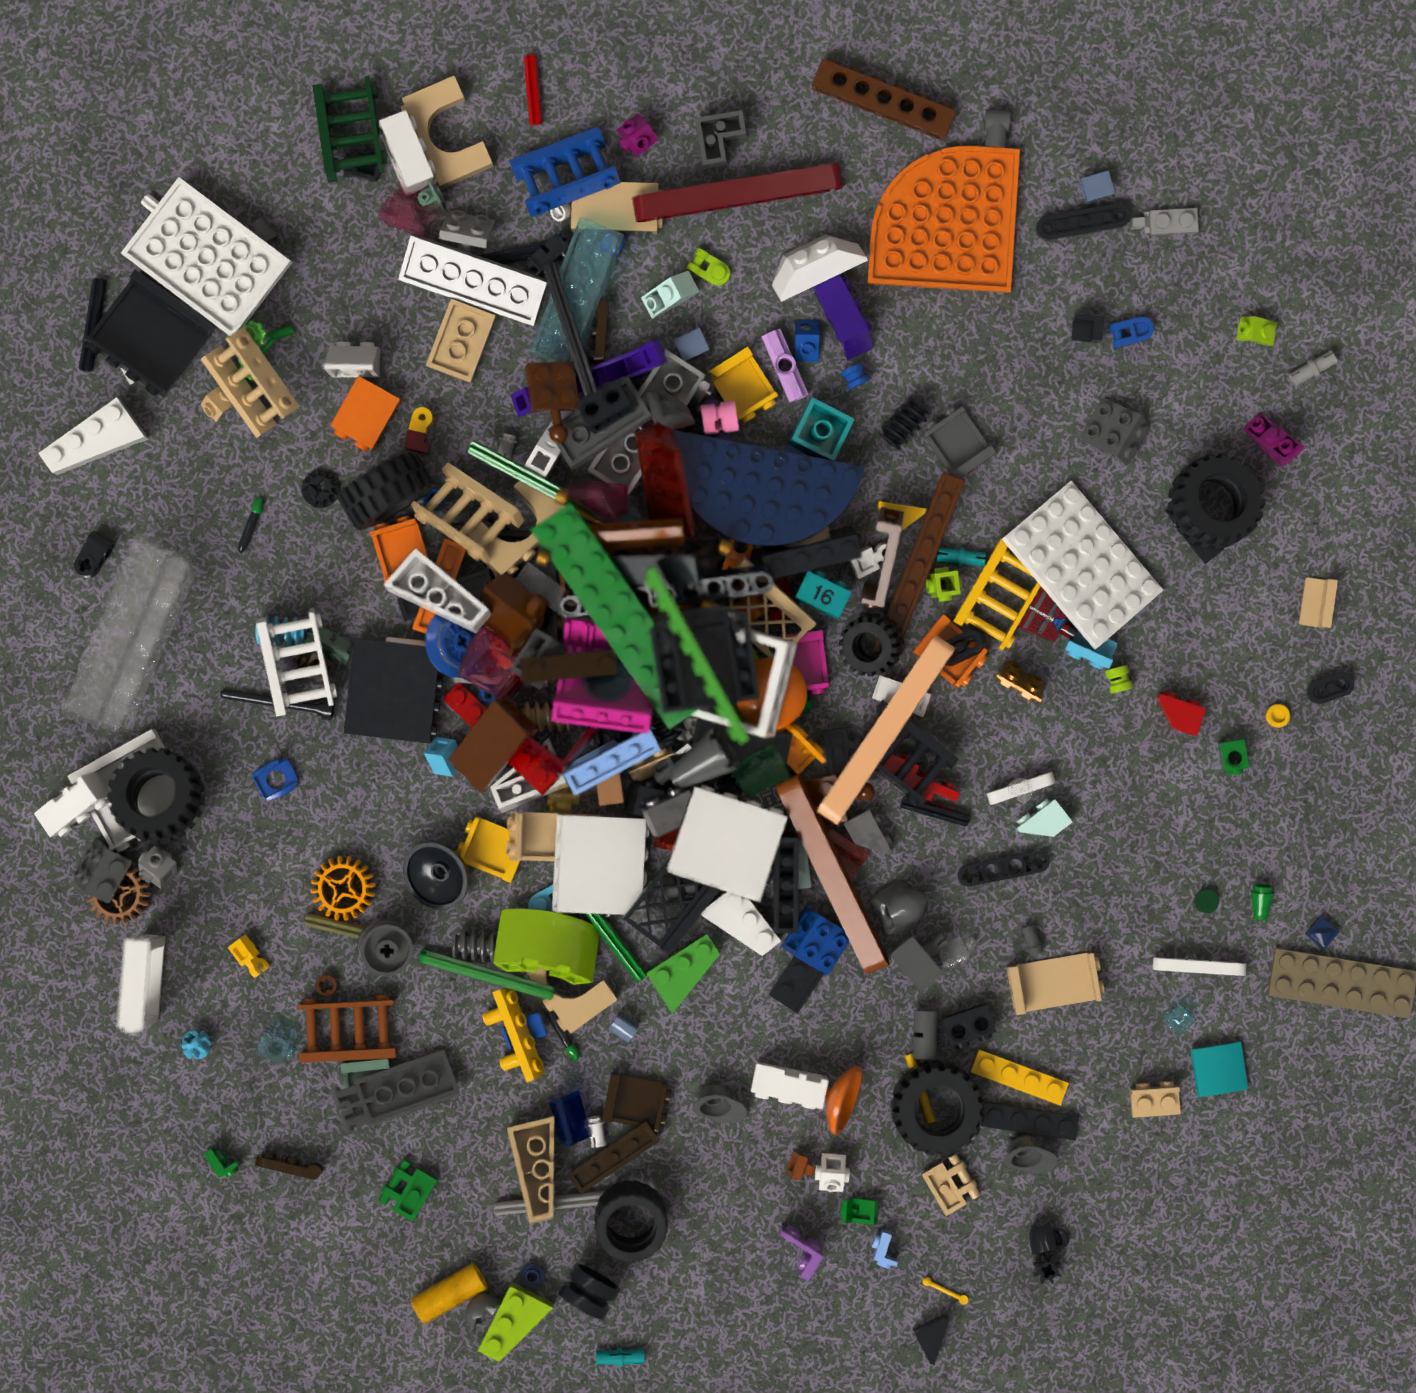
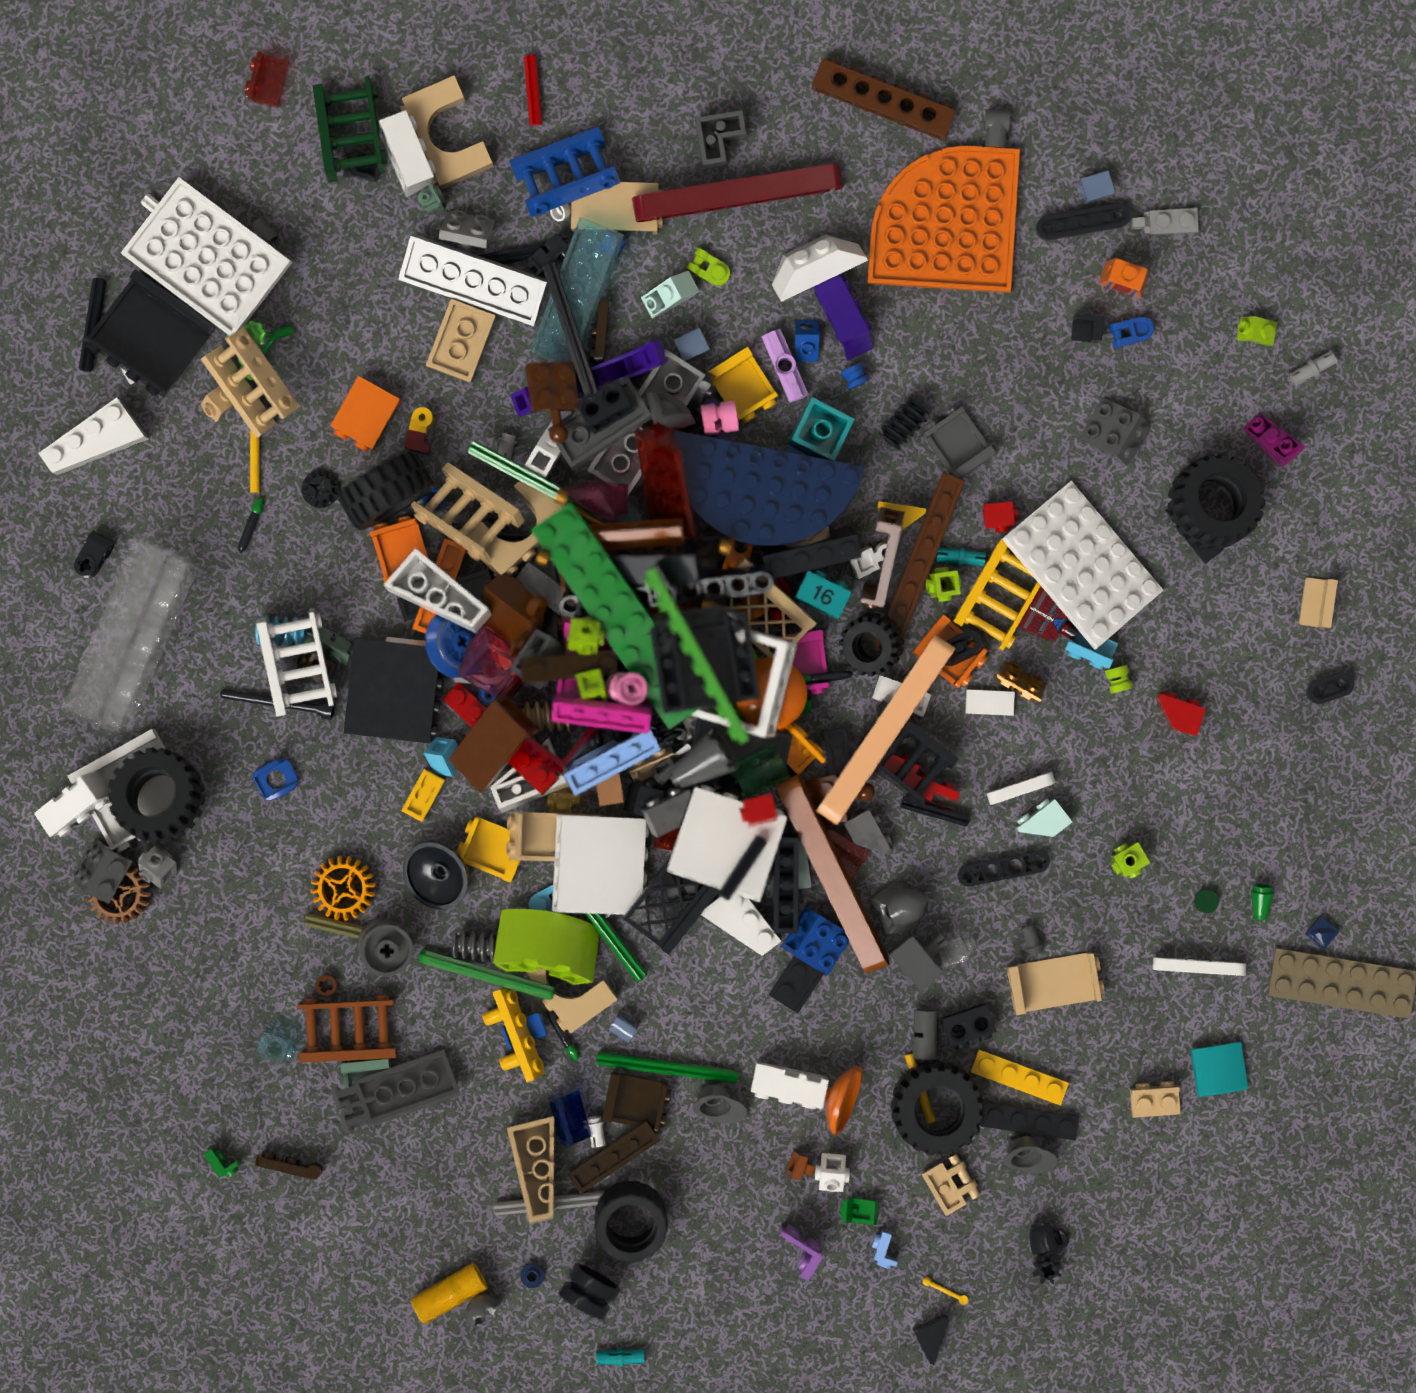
white window [118,934,166,1034] -> none
medium azure gear [180,1030,212,1060] -> none
yellow plate [228,934,269,978] -> none
white slope [324,342,380,378] -> none
clear pink slope [377,192,428,238] -> none
green plate [379,1159,438,1222] -> none
lime wedge [478,1282,555,1362] -> none
magenta brick [616,113,658,157] -> none
bright green wedge [646,933,720,1014] -> none
clear piece [1007,778,1032,803] -> none
clear light blue tile [1162,1002,1196,1036] -> none
green brick [1218,739,1249,775] -> none
yellow tile [1265,704,1290,728] -> none
none -> clear red bracket [245,51,289,108]
none -> yellow bar [250,430,260,493]
none -> yellow plate [401,769,446,822]
none -> lime brick [568,618,604,655]
none -> lime panel [576,668,608,703]
none -> green axle [596,1052,738,1084]
none -> bright pink wheel [605,672,647,705]
none -> black axle [718,835,767,901]
none -> red brick [739,794,777,828]
none -> black piece [802,670,853,684]
none -> white tile [965,690,1015,716]
none -> red brick [982,501,1018,533]
none -> orange torso [1098,258,1149,298]
none -> lime brick [1110,842,1150,879]

